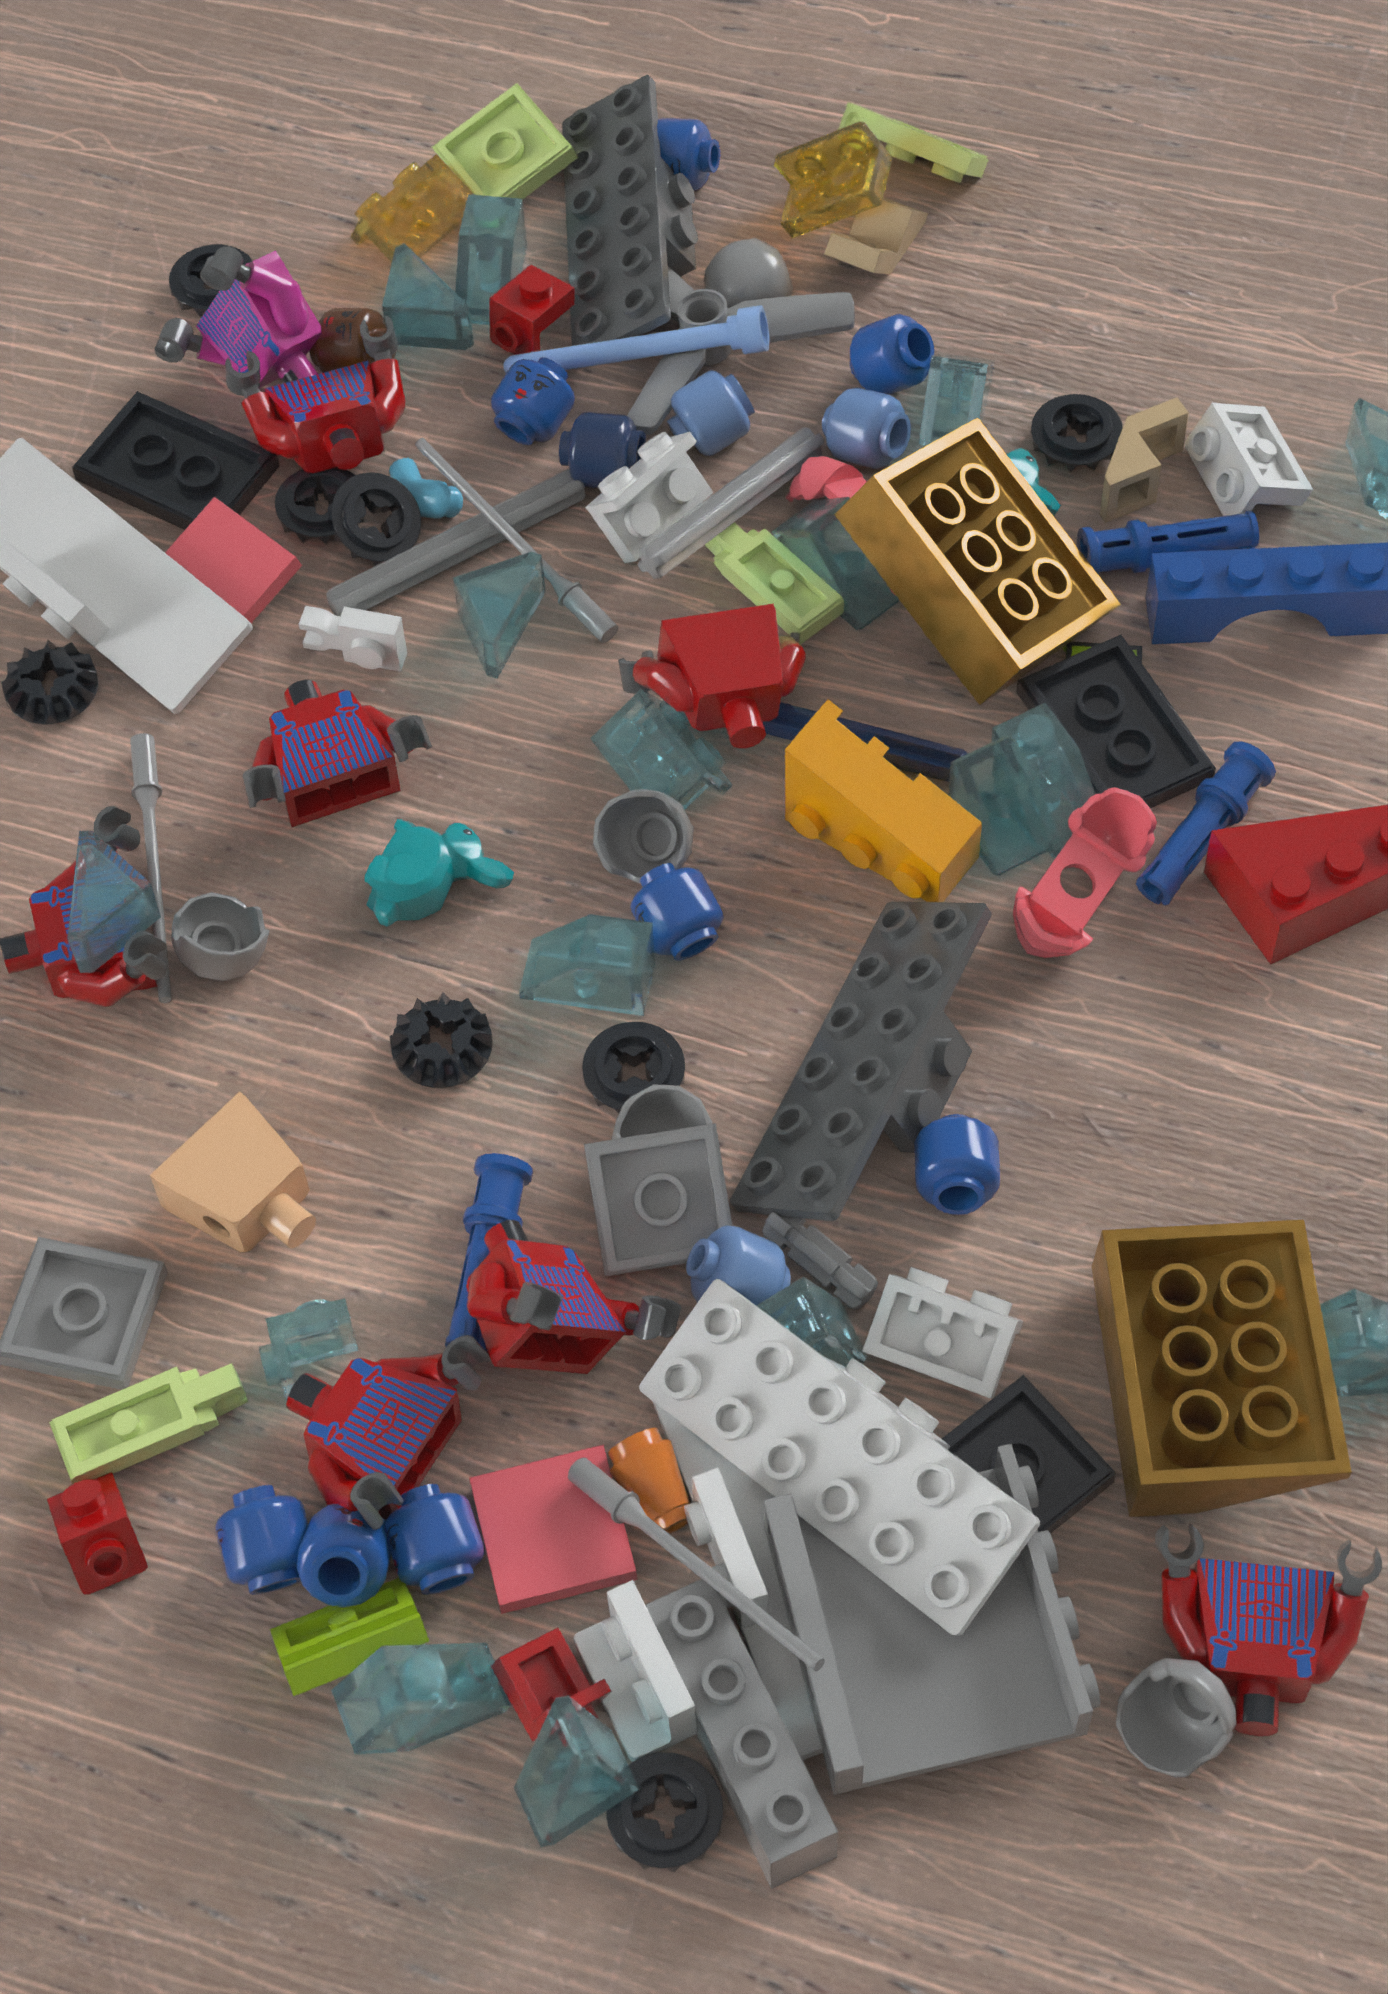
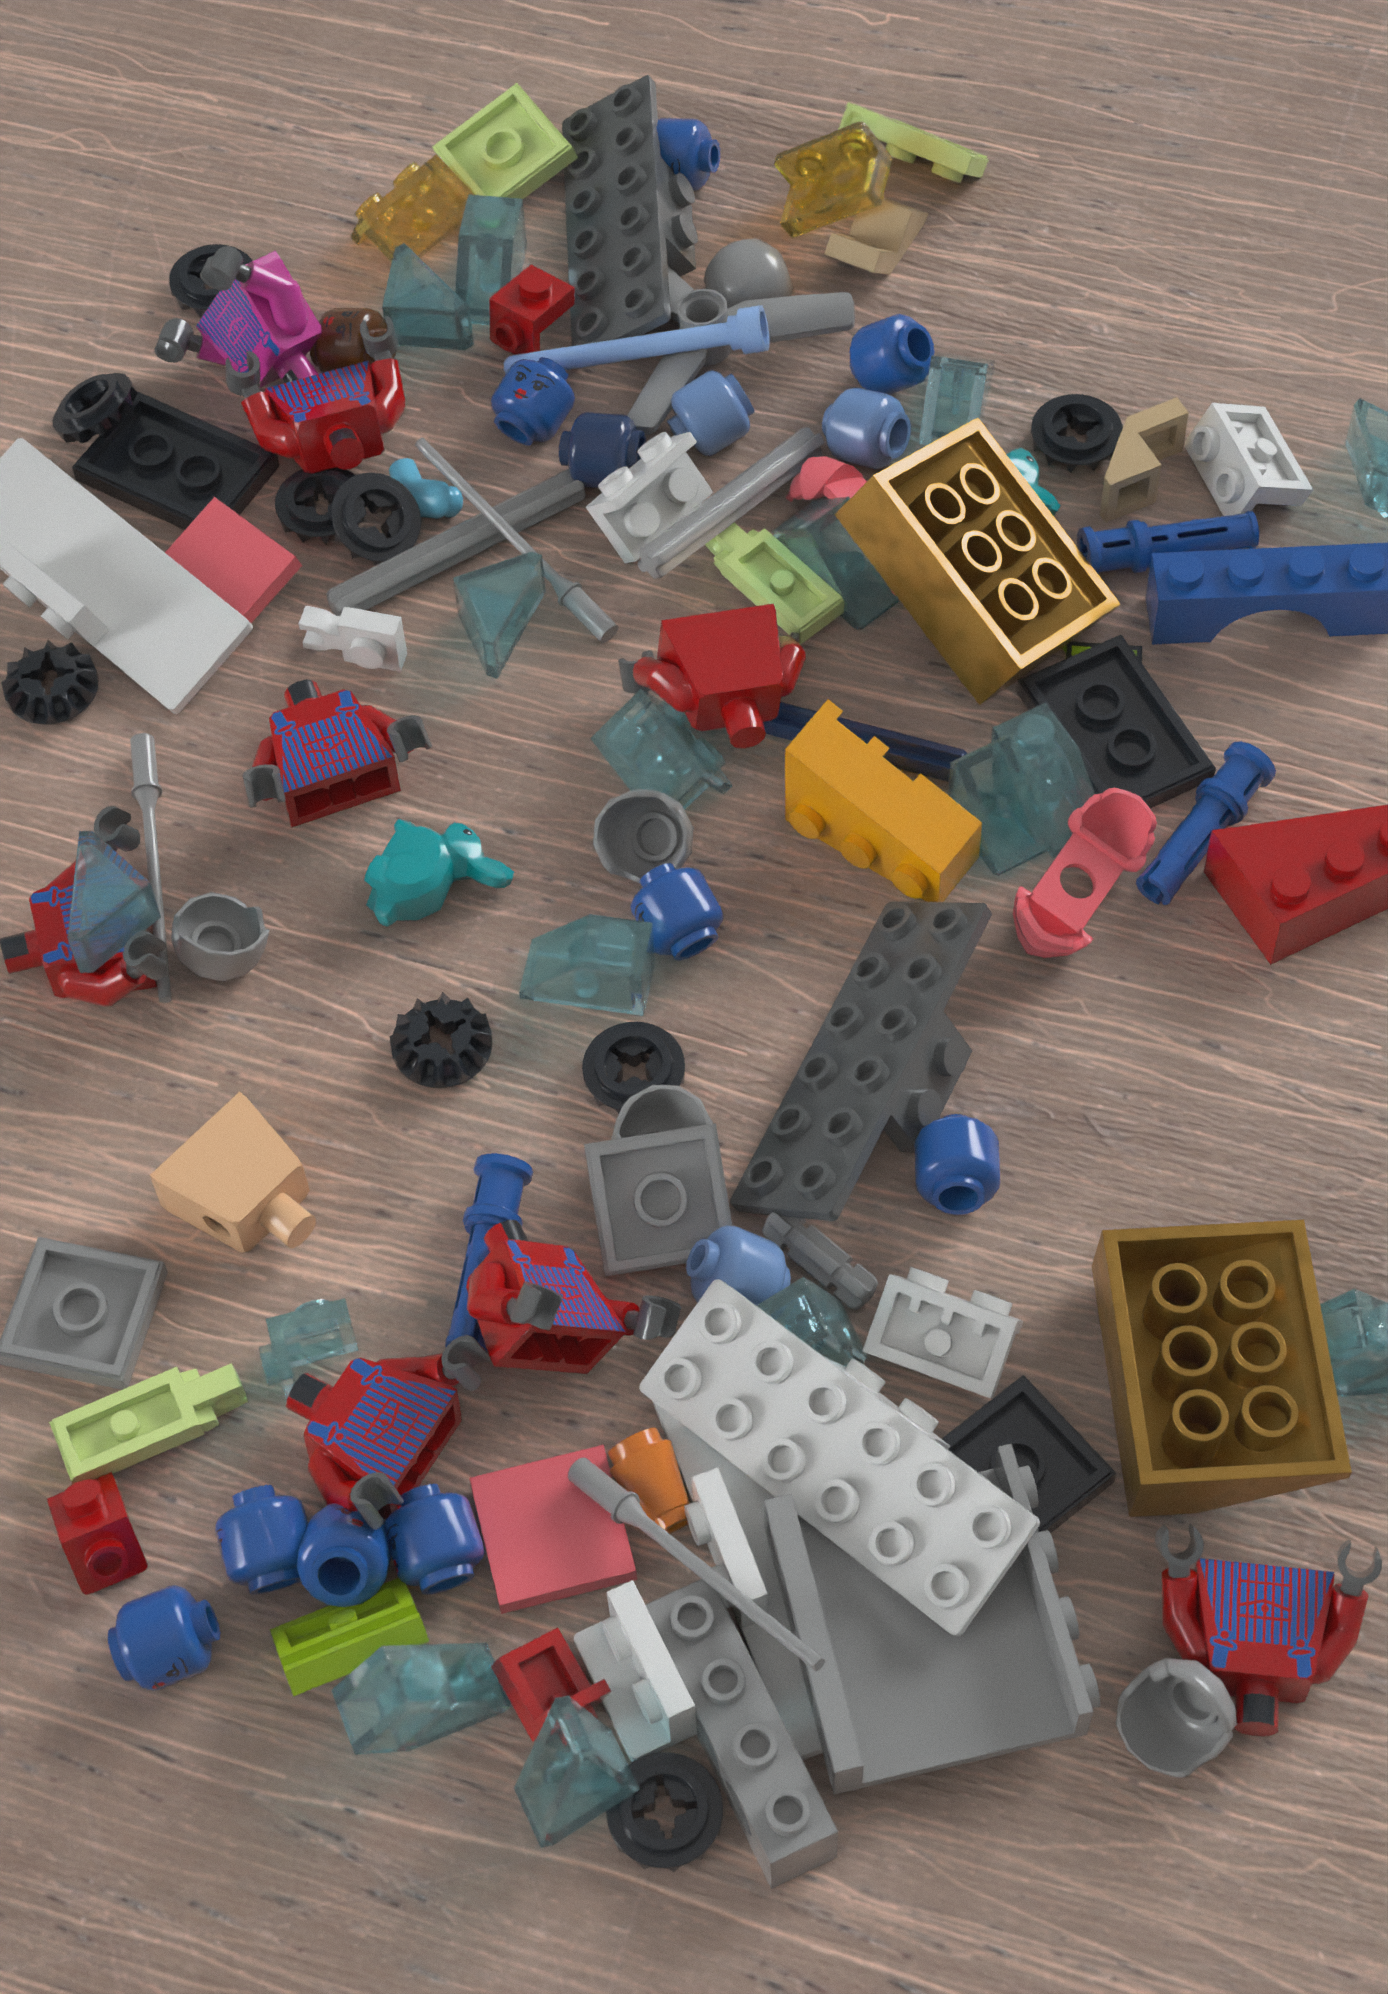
none -> black gear [52,373,138,443]
none -> blue head [108,1585,220,1691]

